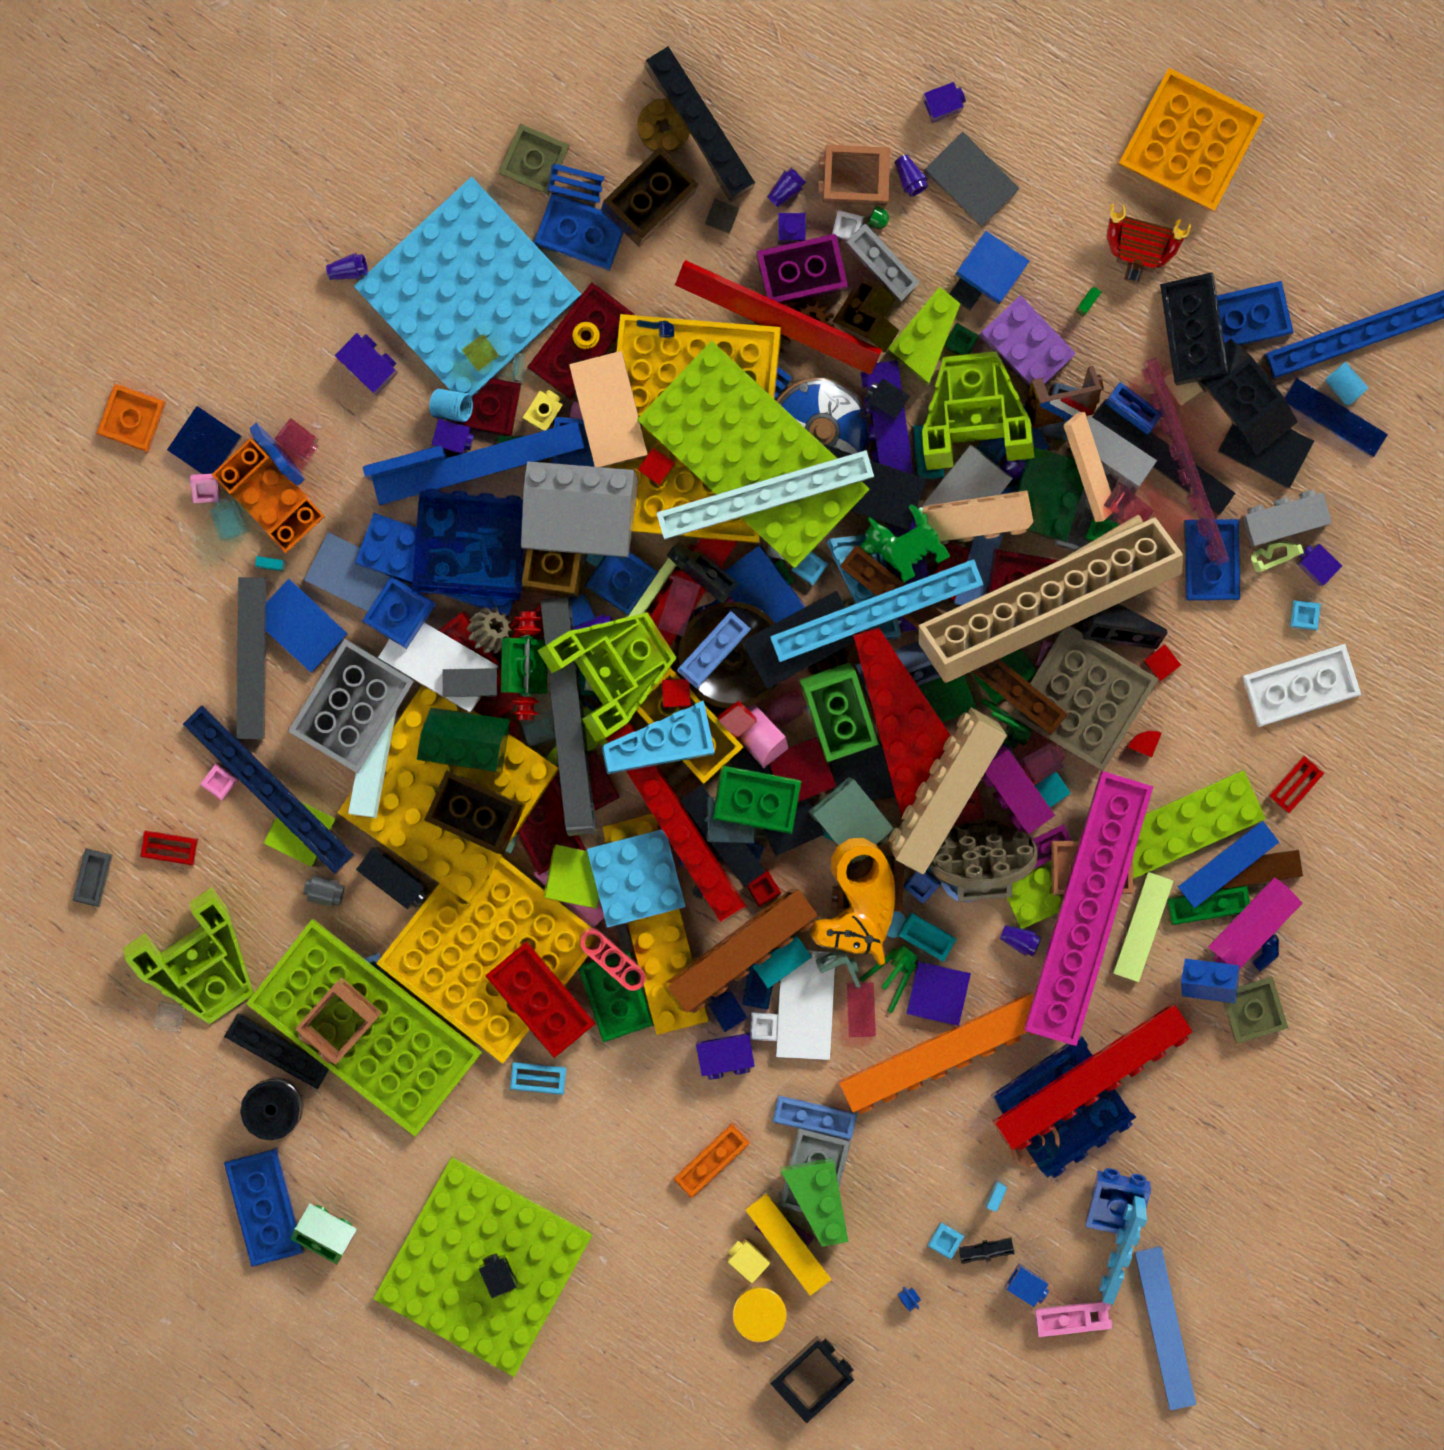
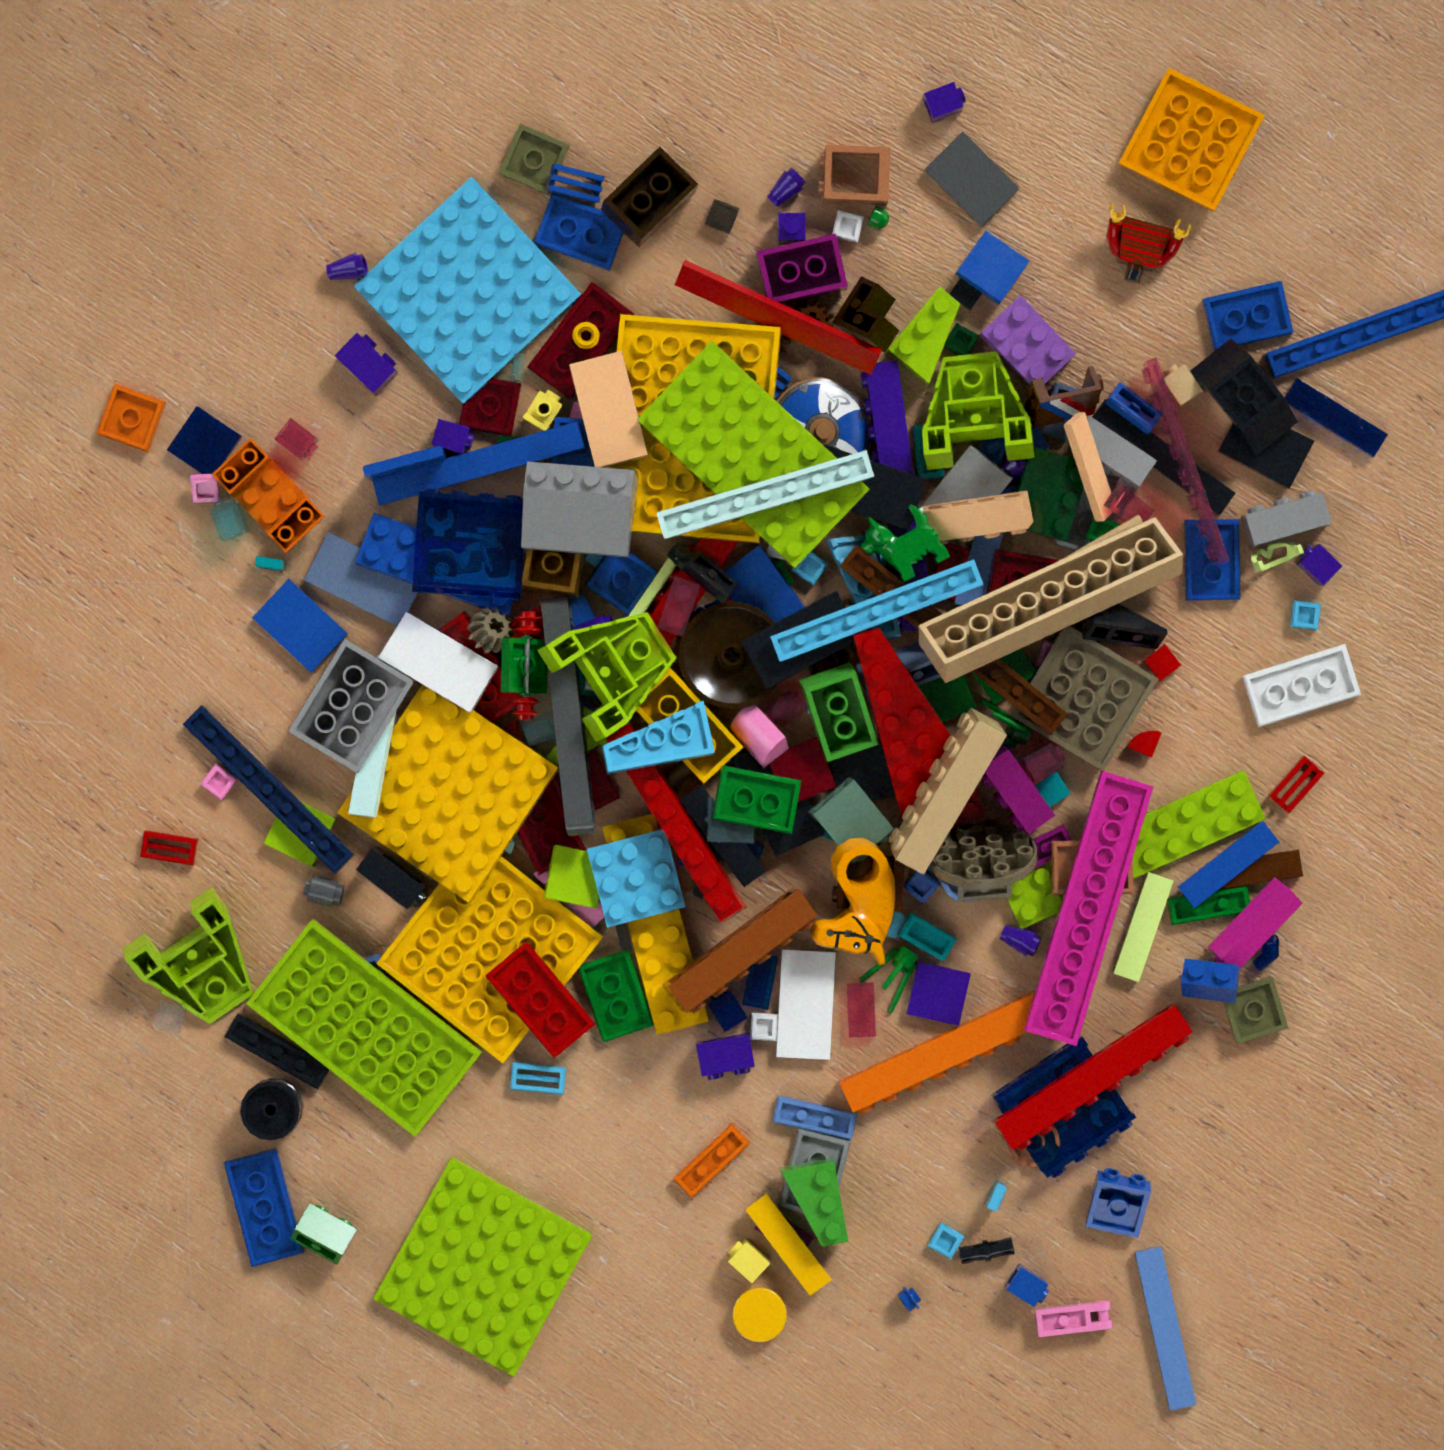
dark grey tile [72,848,113,907] -> none
dark grey tile [236,577,267,739] -> none
blue tile [249,422,305,486] -> none
nougat window [295,977,382,1065] -> none
blue tile [362,576,436,649] -> none
dark green slope [417,708,510,773] -> none
dark brown brick [424,770,526,855] -> none
medium azure piece [429,389,473,423] -> none
dark grey tile [443,668,498,697] -> none
clear yellow tile [462,334,500,372] -> none
black brick [479,1253,518,1298] -> none
coral beam [580,928,645,991] -> none
pearl gold plate [637,99,690,153] -> none
hand [637,320,674,338] -> none
red tile [637,448,676,486] -> none
black arch [644,46,755,203] -> none
red tile [662,679,691,707] -> none
medium blue tile [677,611,751,688] -> none
red tile [718,700,757,738] -> none
red tile [746,870,782,907] -> none
teal tile [753,935,812,988] -> none
black window [770,1336,854,1424] -> none
sand green bracket [815,950,861,989] -> none
light grey plate [845,223,920,302] -> none
black brick [865,378,910,424] -> none
dark purple cone [894,155,928,197] -> none
green tile [1076,286,1102,317] -> none
medium azure wing [1099,1196,1147,1305] -> none
black tile [1160,272,1229,386] -> none
medium azure piece [1325,362,1369,406] -> none

